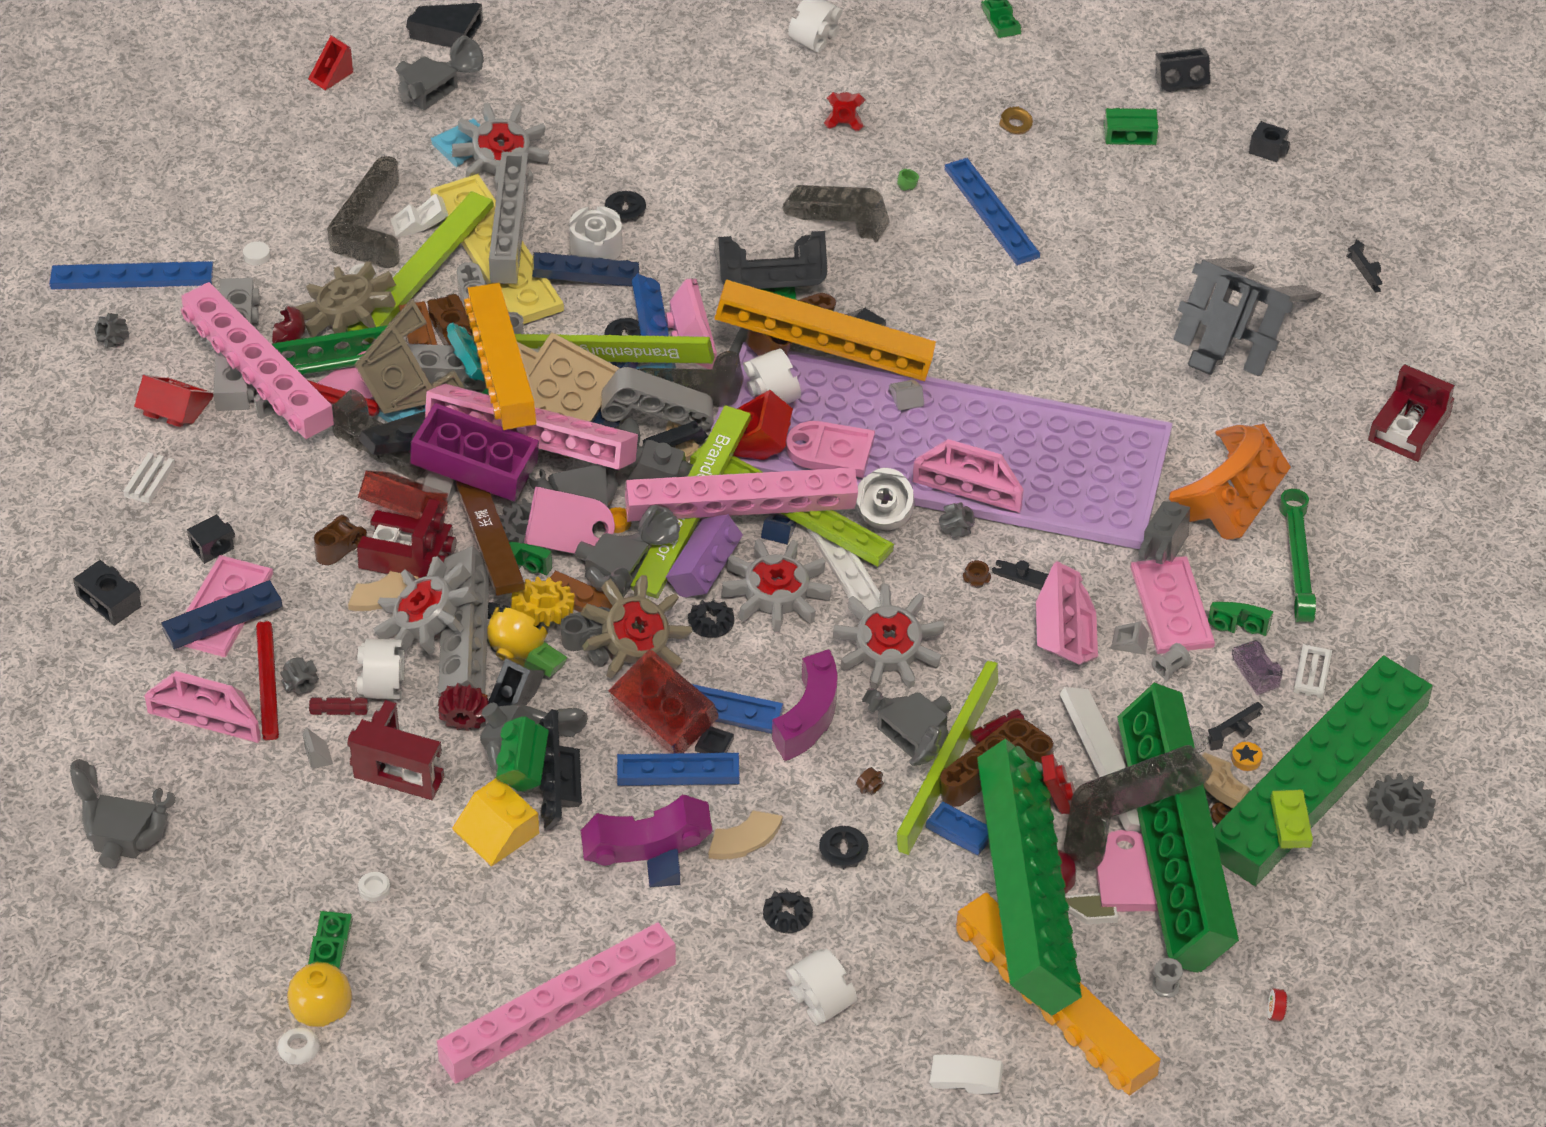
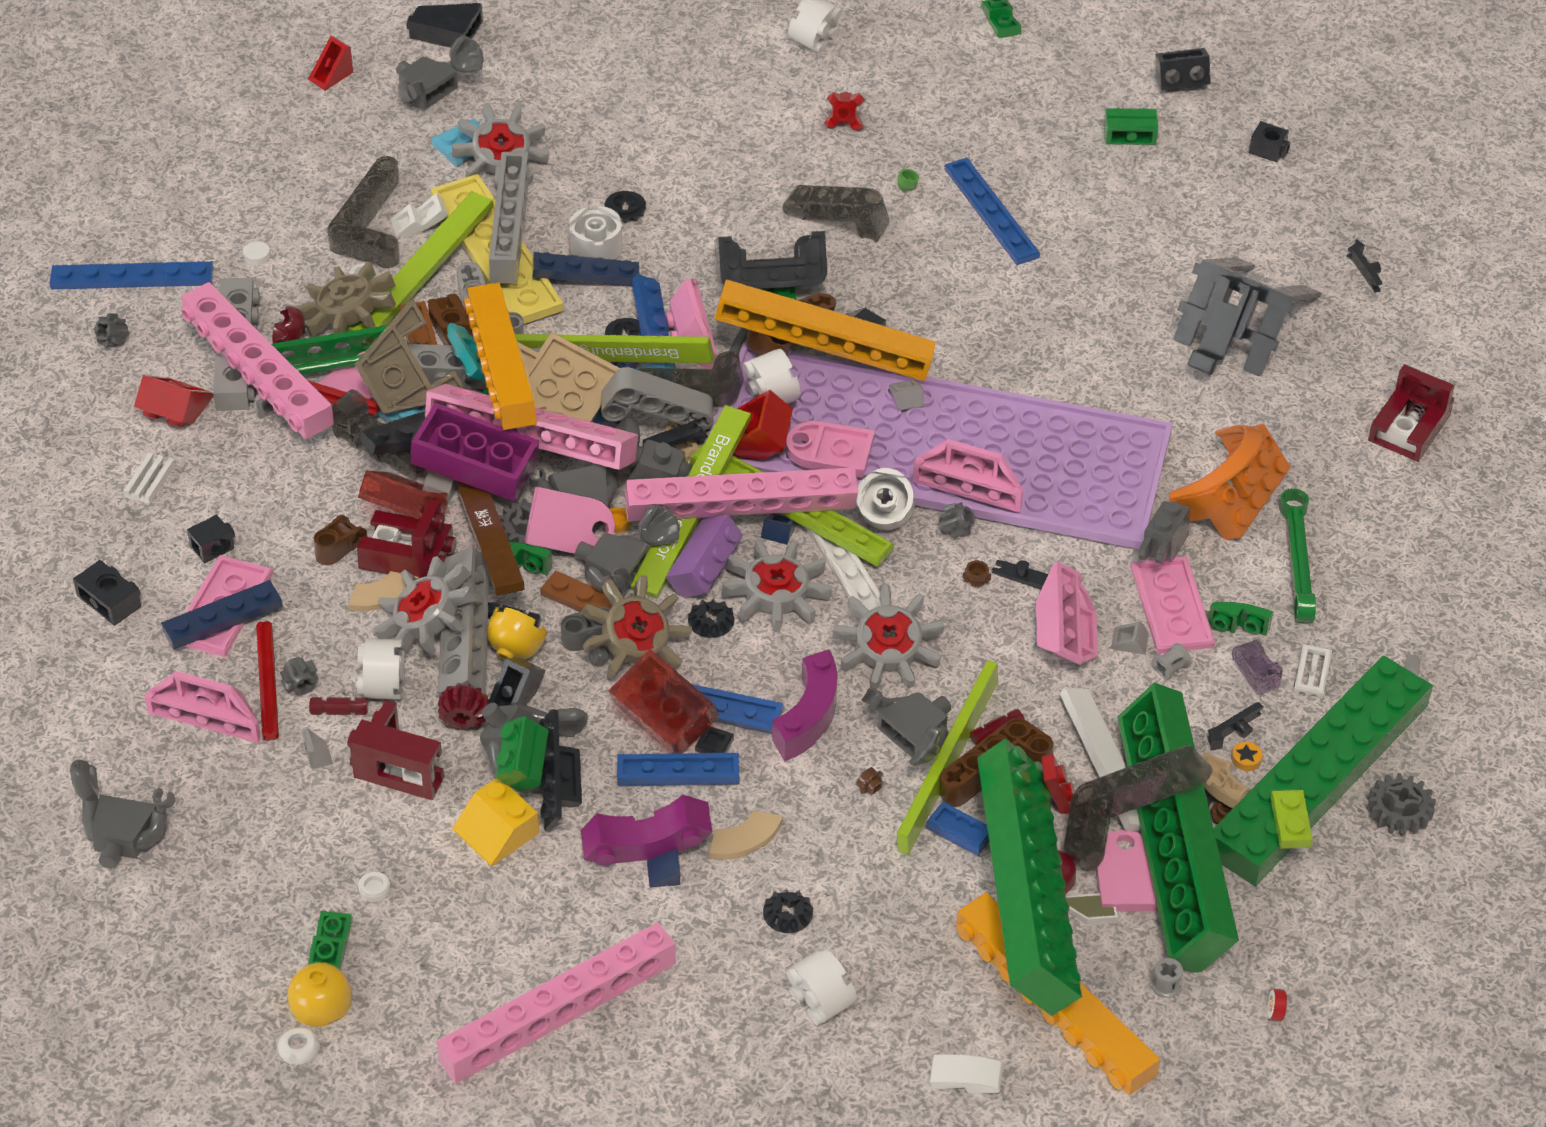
yellow gear [511,577,575,626] -> none
bright green plate [526,642,568,678] -> none
black gear [819,826,869,869] -> none
pearl gold piece [999,106,1033,135] -> none

